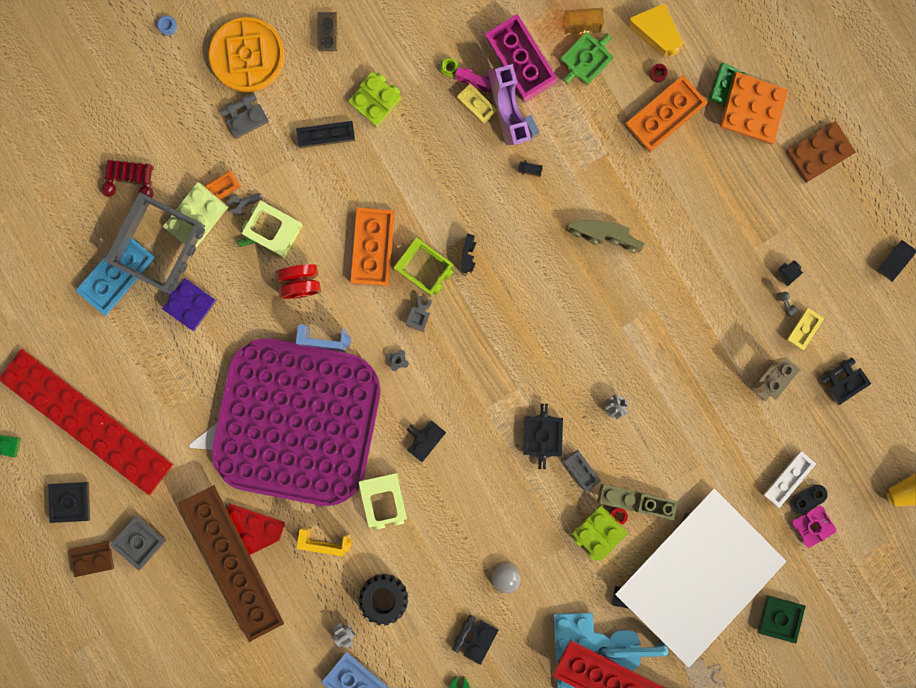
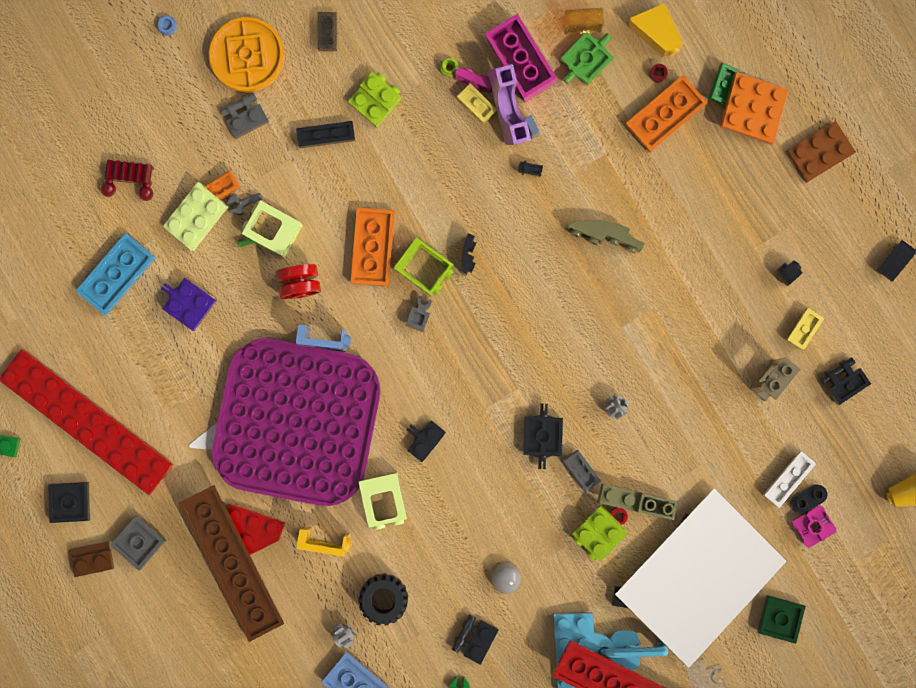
dark grey window [104,192,205,294] -> none
dark grey plate [387,350,409,371] -> none
dark grey piece [777,291,798,317] -> none

